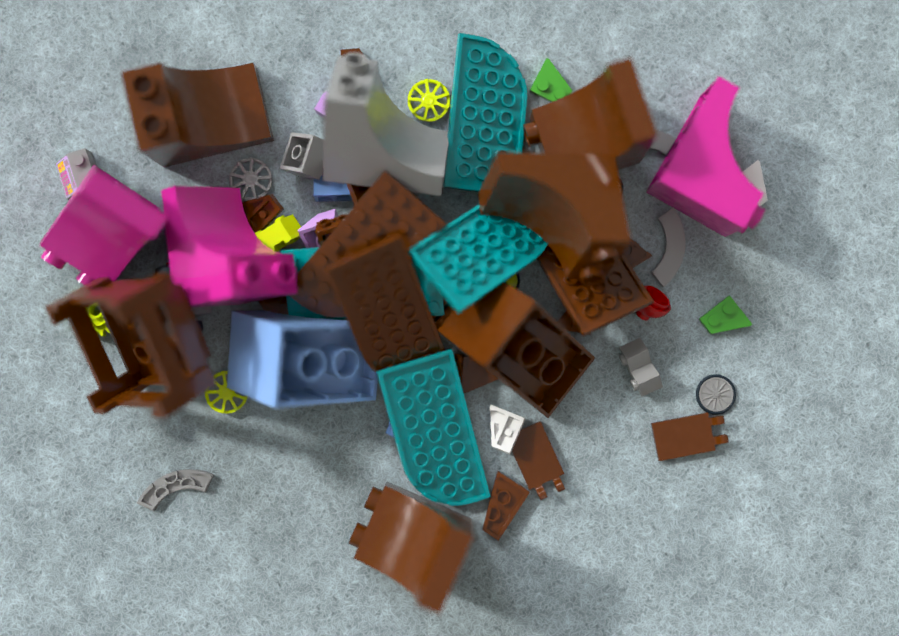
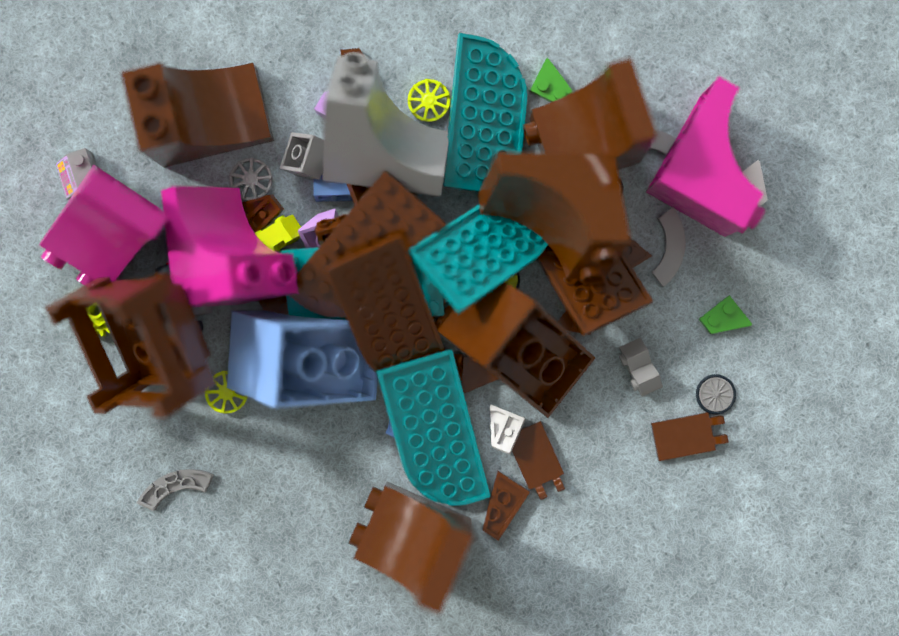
red piece [636,285,671,321] -> none

